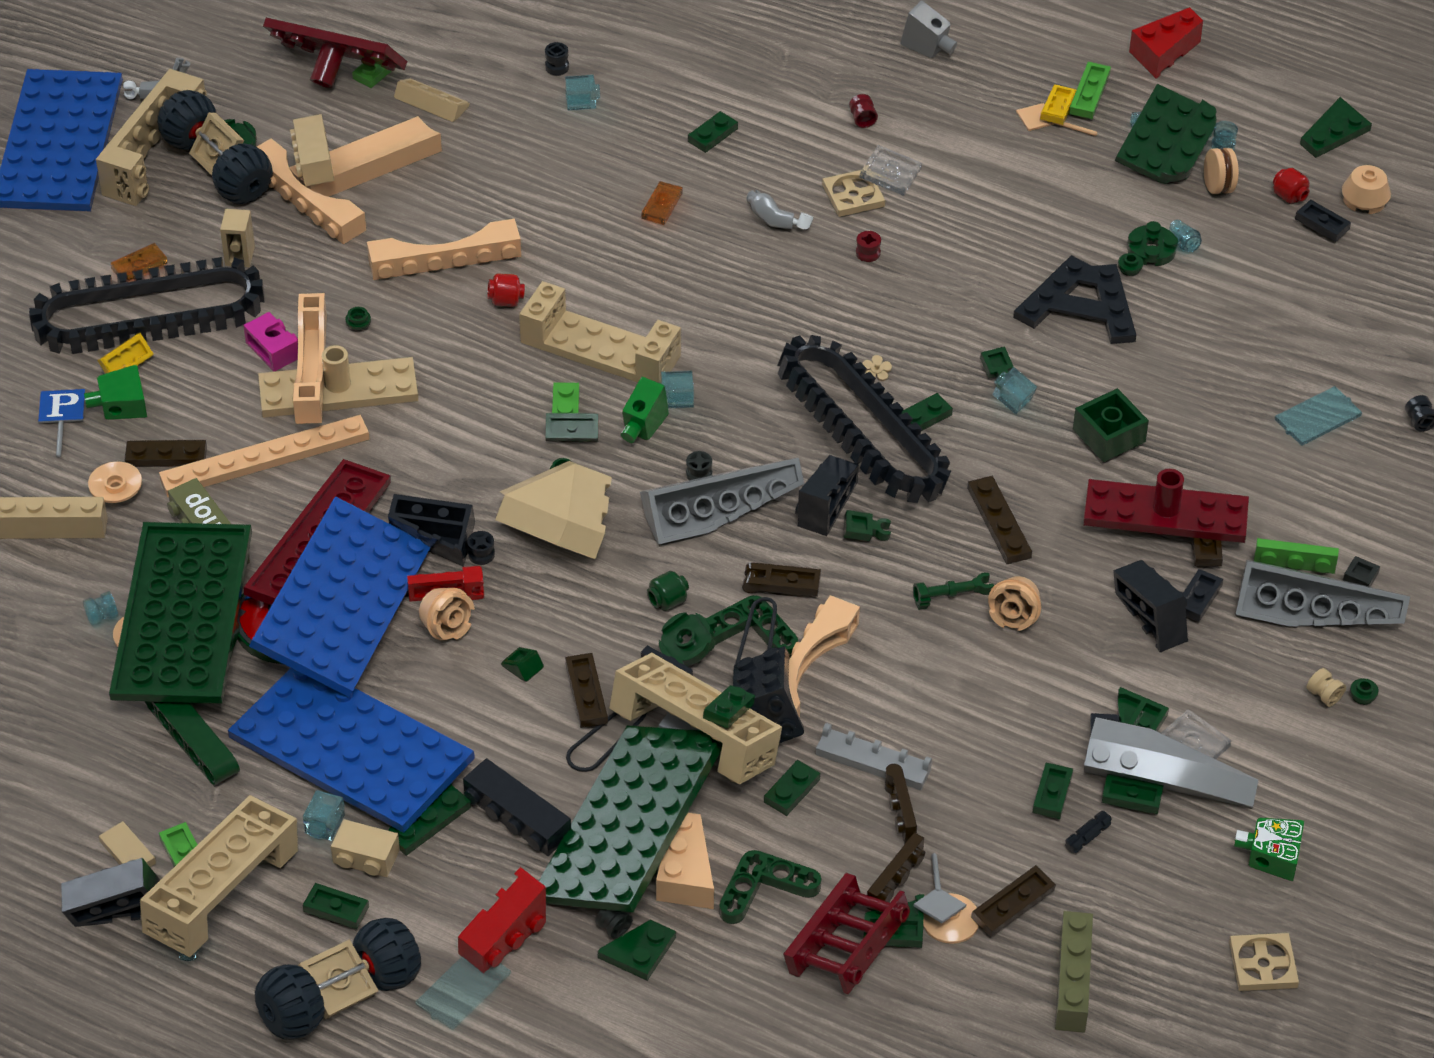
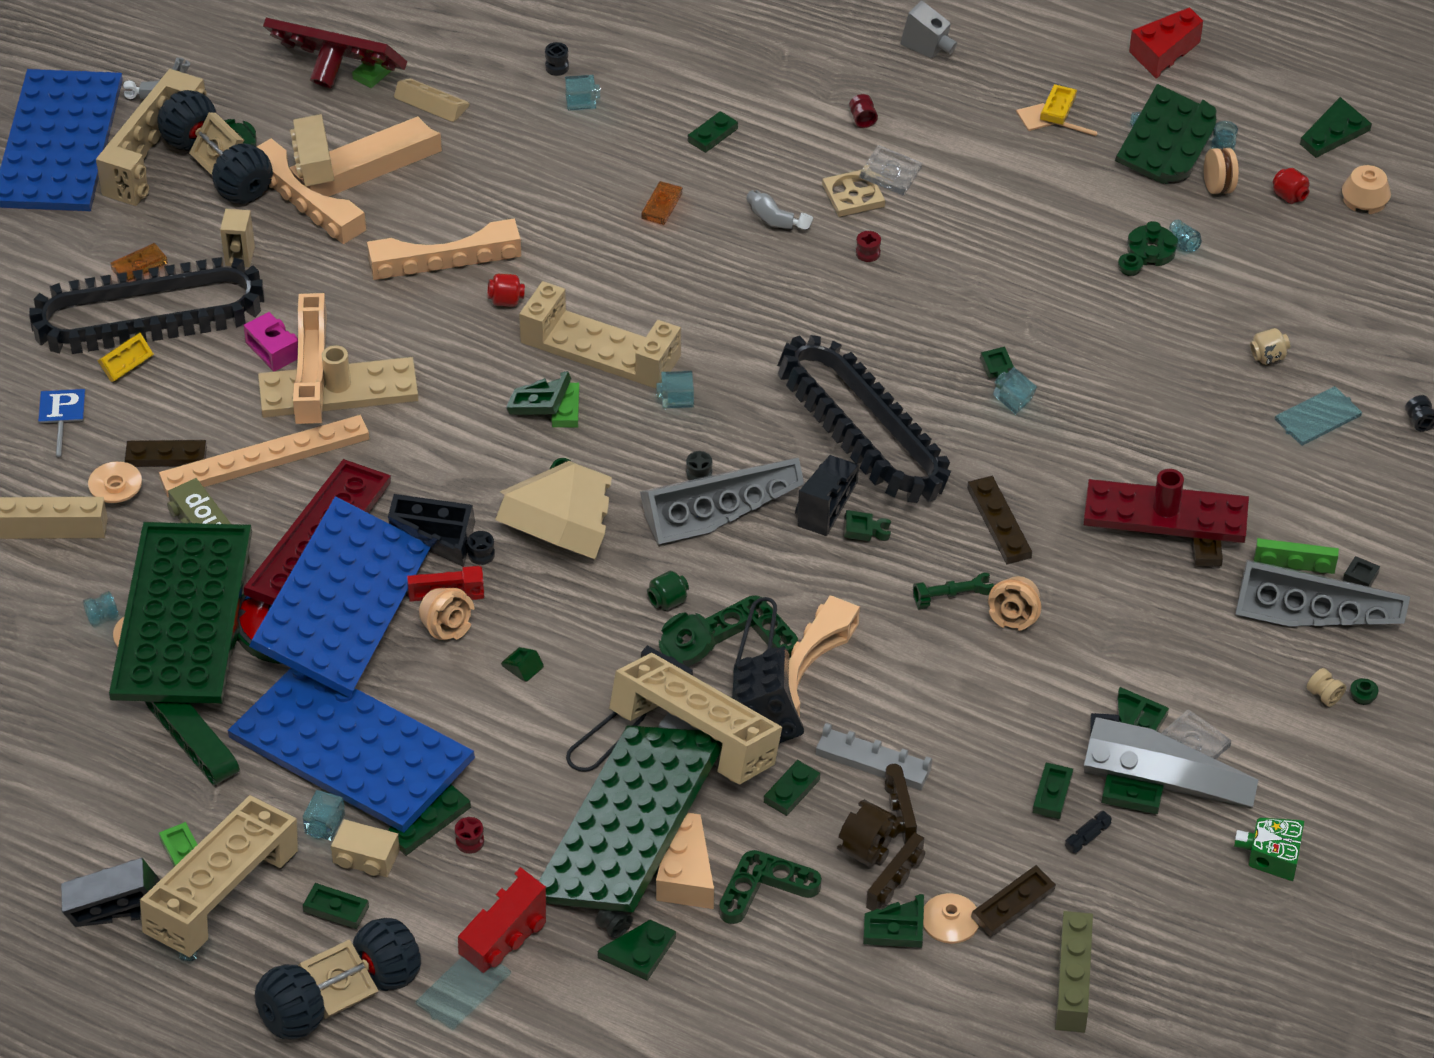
green torso [84,365,147,420] -> none
tan tile [99,821,156,867] -> none
dark green plate [345,307,371,330] -> none
black brick [463,758,571,856] -> none
plate [545,413,599,442] -> none
dark brown plate [565,653,608,728] -> none
green torso [621,376,669,443] -> none
dark green plate [703,685,755,729] -> none
dark brown plate [742,562,821,597] -> none
dark red fence [783,873,910,995] -> none
tan plant [862,355,892,381] -> none
dark green plate [902,393,953,431] -> none
light grey piece [914,853,967,923] -> none
black plate [1013,255,1136,344] -> none
bright green plate [1069,62,1111,119] -> none
dark green brick [1073,388,1149,462] -> none
black wedge [1113,560,1188,652] -> none
black plate [1183,569,1223,622] -> none
tan piece [1229,933,1299,991] -> none
black plate [1295,199,1351,242] -> none
none -> dark red wheel [455,817,484,854]
none -> dark green wing [506,371,572,415]
none -> dark brown brick [837,799,902,867]
none -> tan head [1250,328,1290,365]

